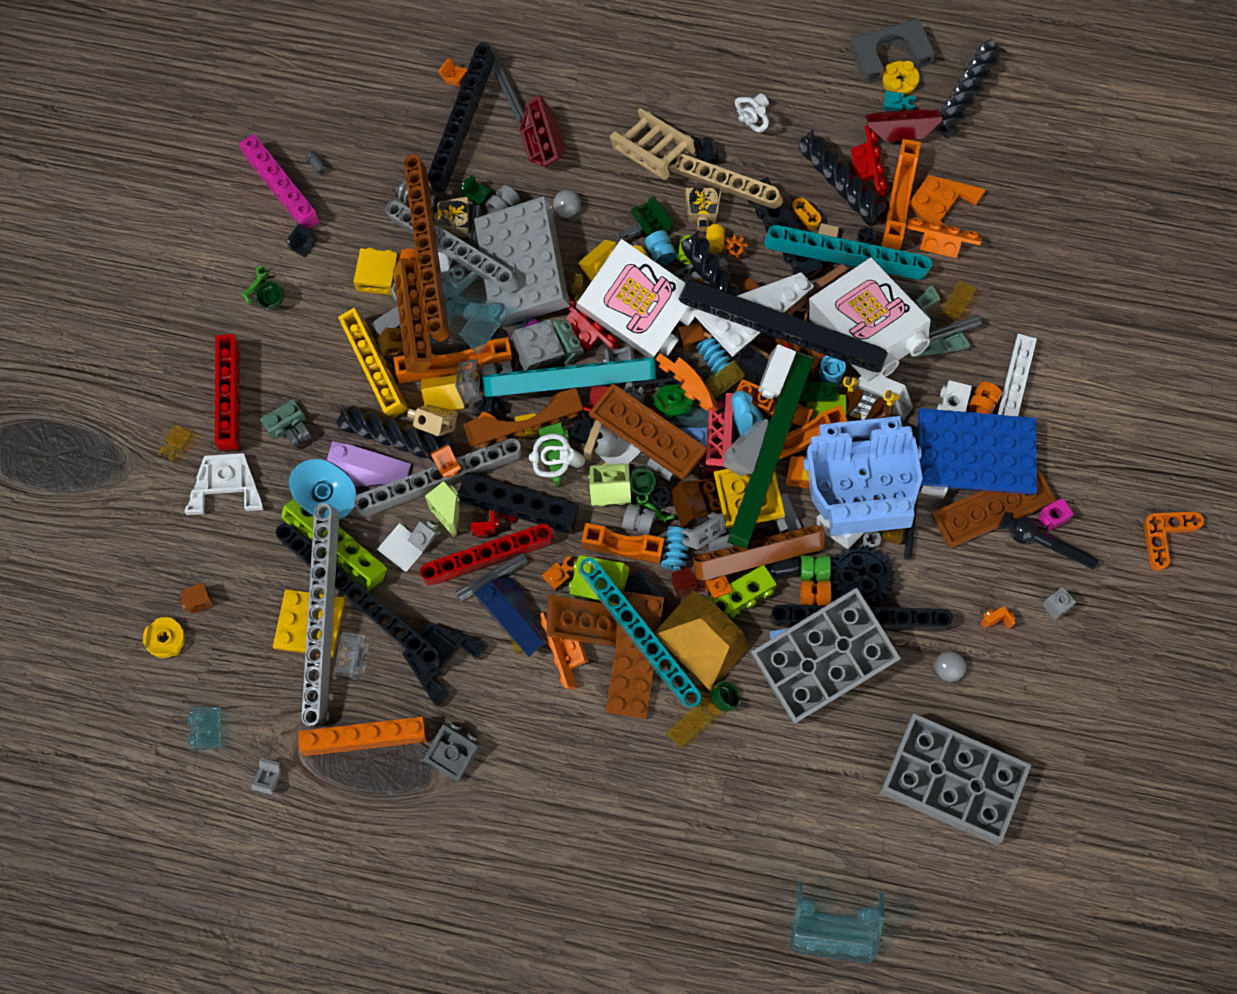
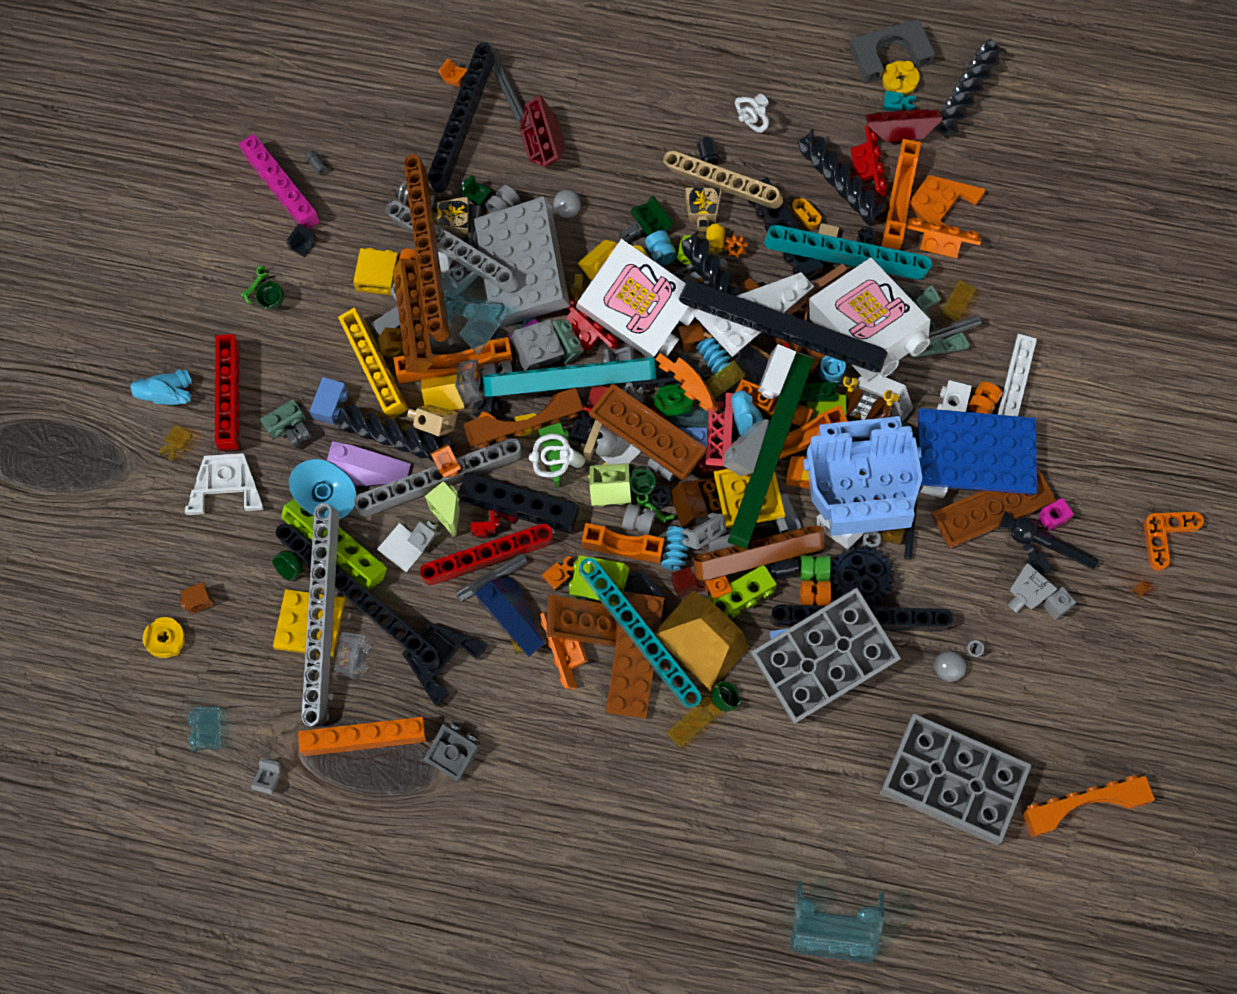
tan fence [610,108,695,180] -> none
orange bracket [980,606,1015,630] -> none
none -> medium azure animal [130,369,192,405]
none -> dark green hair [272,550,302,581]
none -> medium blue brick [309,377,349,425]
none -> light grey hinge [967,640,984,657]
none -> light grey torso [1008,563,1057,613]
none -> orange arch [1022,774,1155,838]
none -> black plate [1023,542,1052,575]
none -> clear orange bush [1132,579,1152,598]

